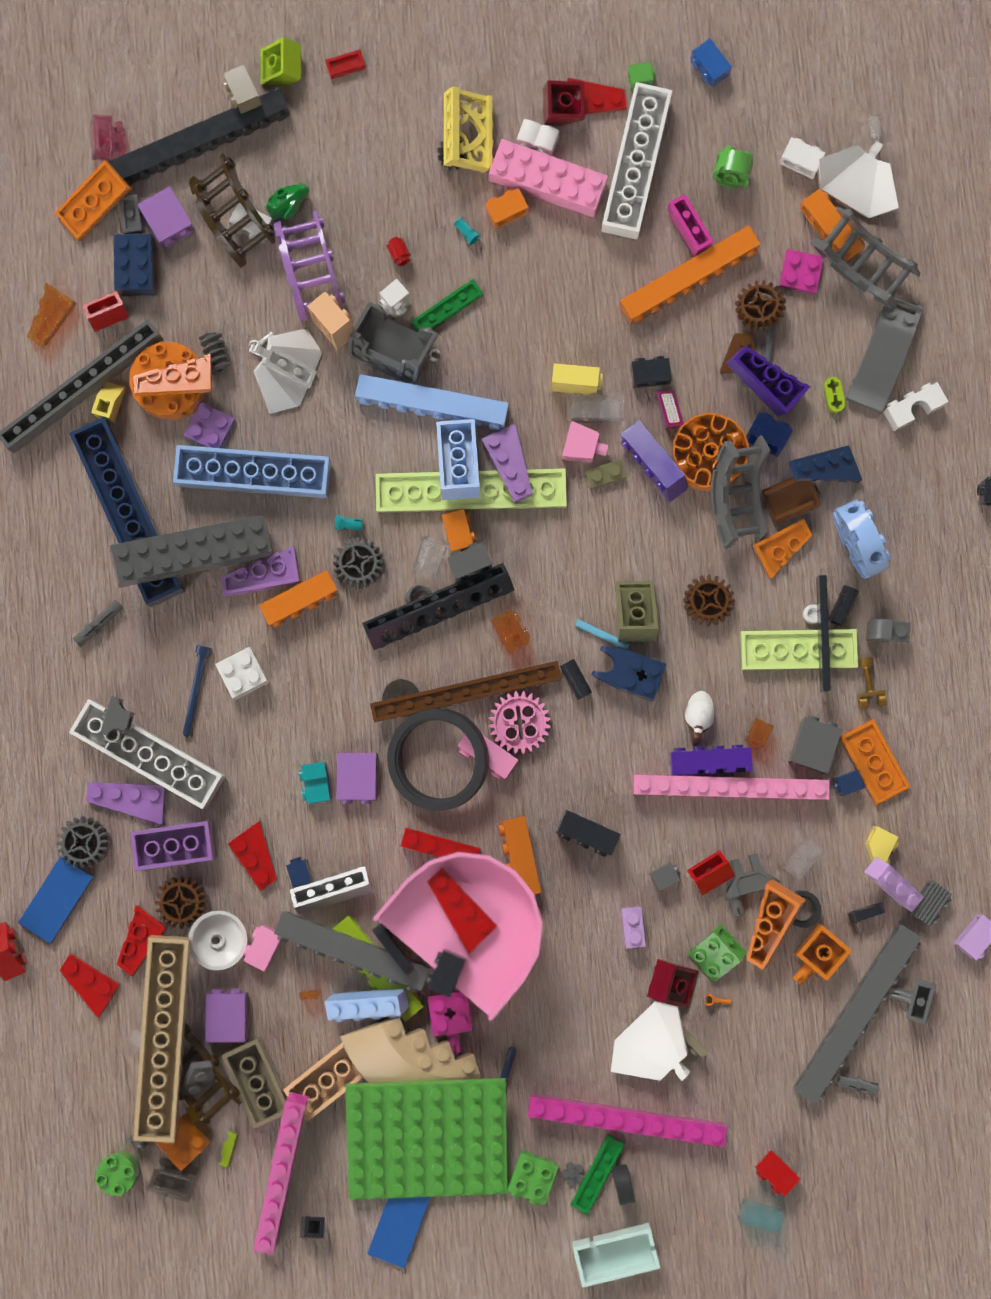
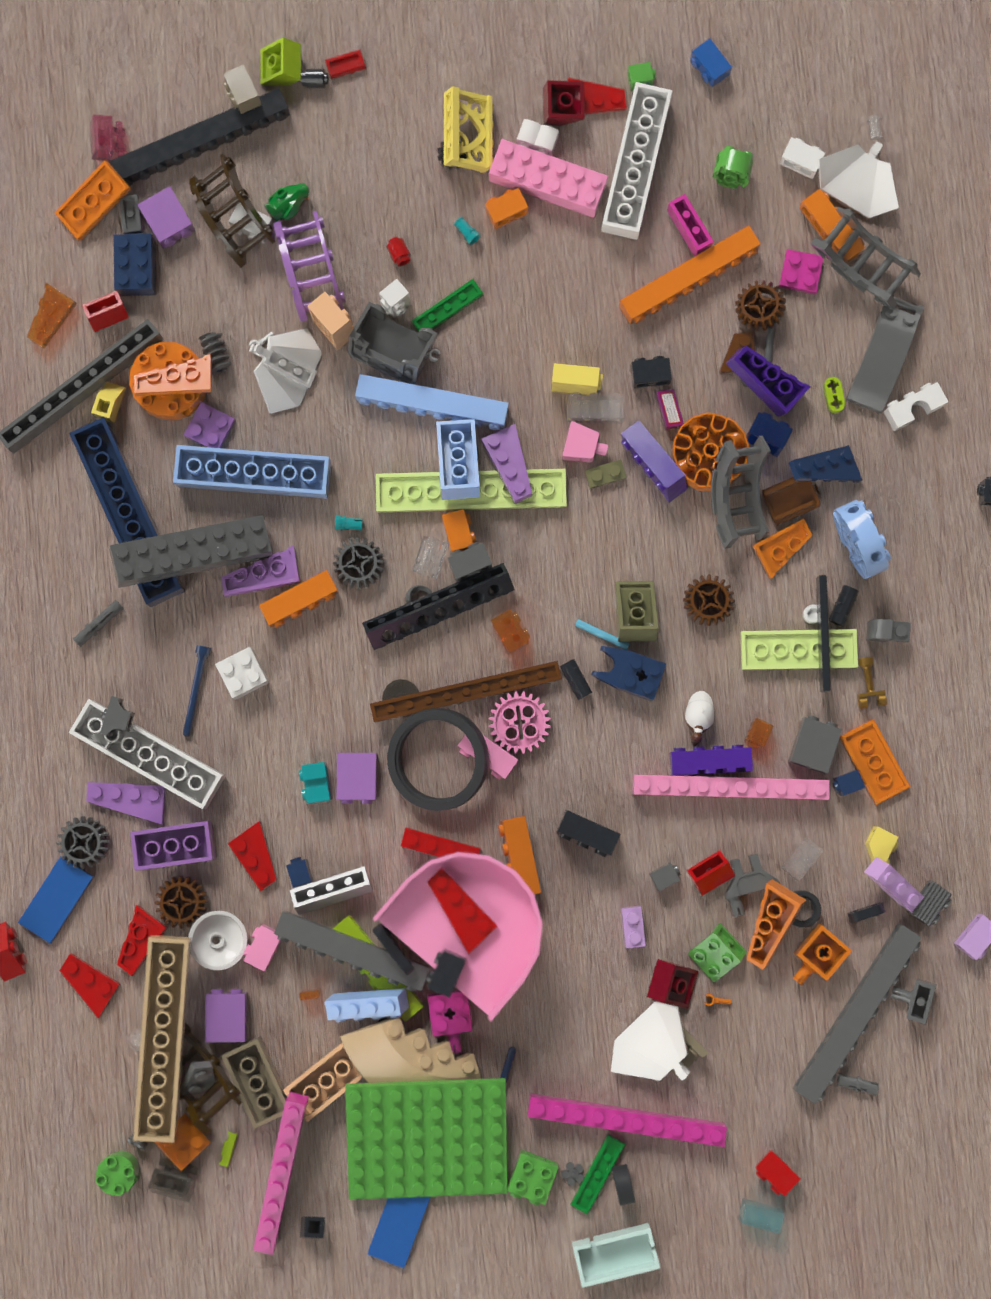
none -> black brick [301,69,329,88]

